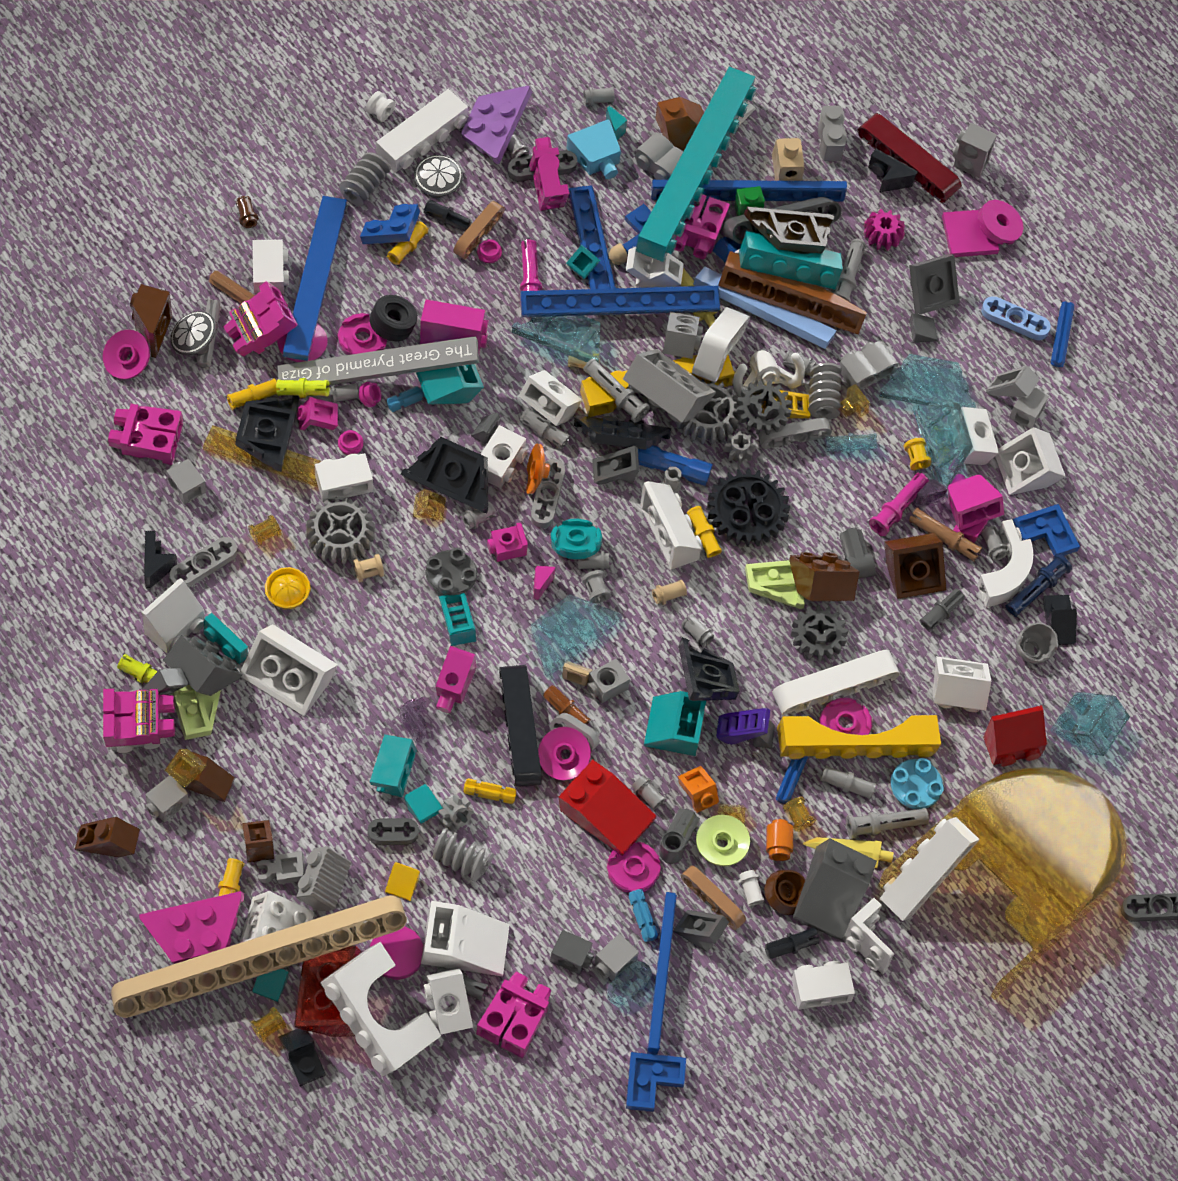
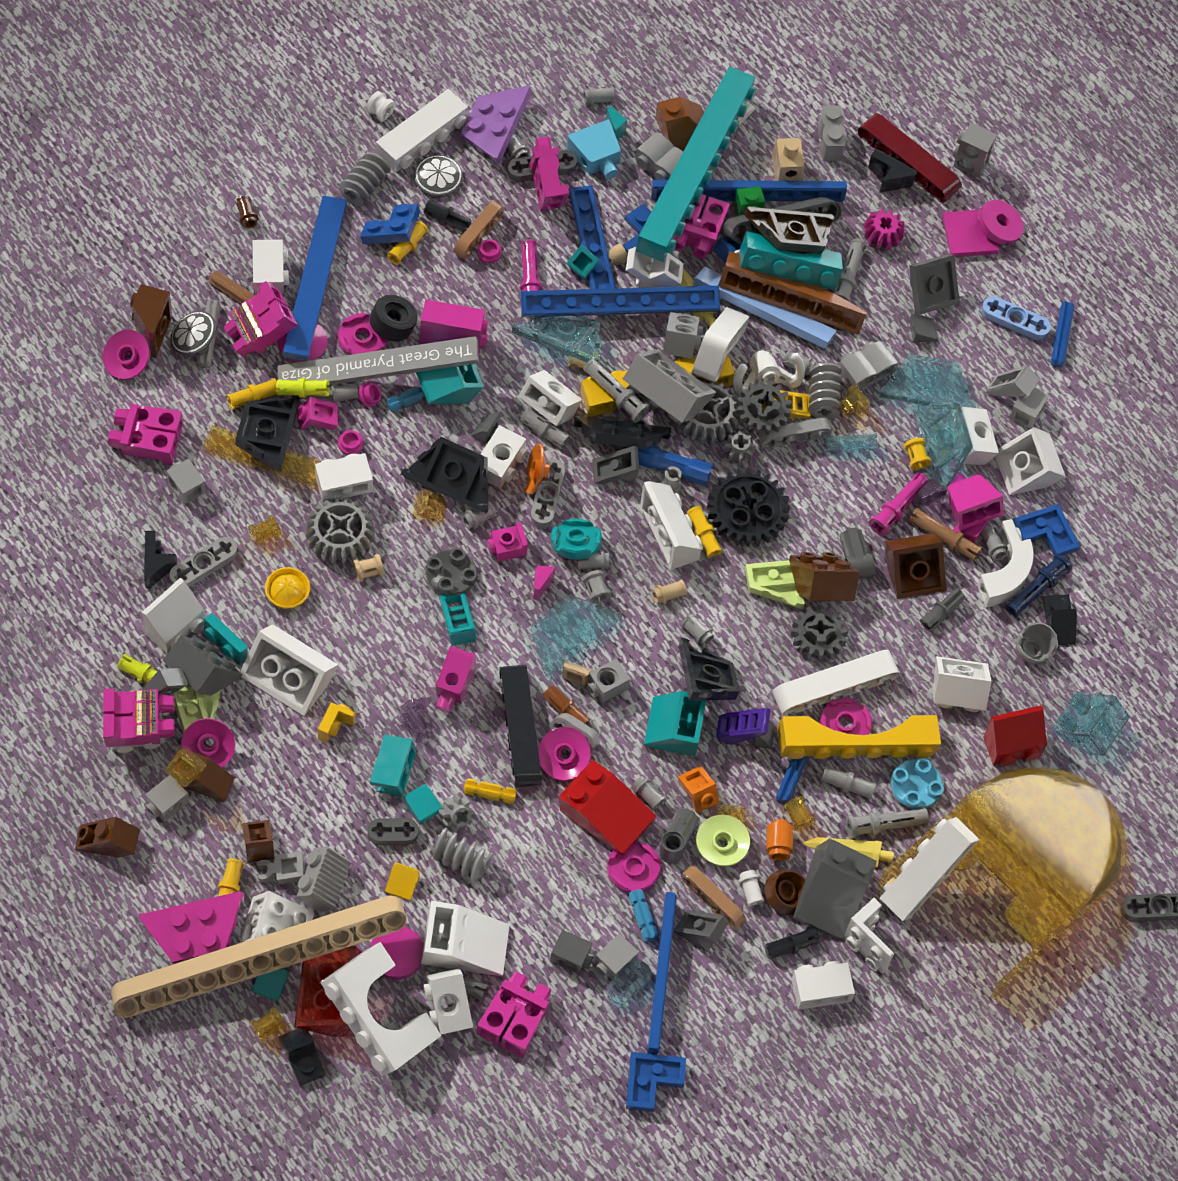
none -> dark pink dish [181,718,235,767]
none -> yellow bracket [318,702,355,743]

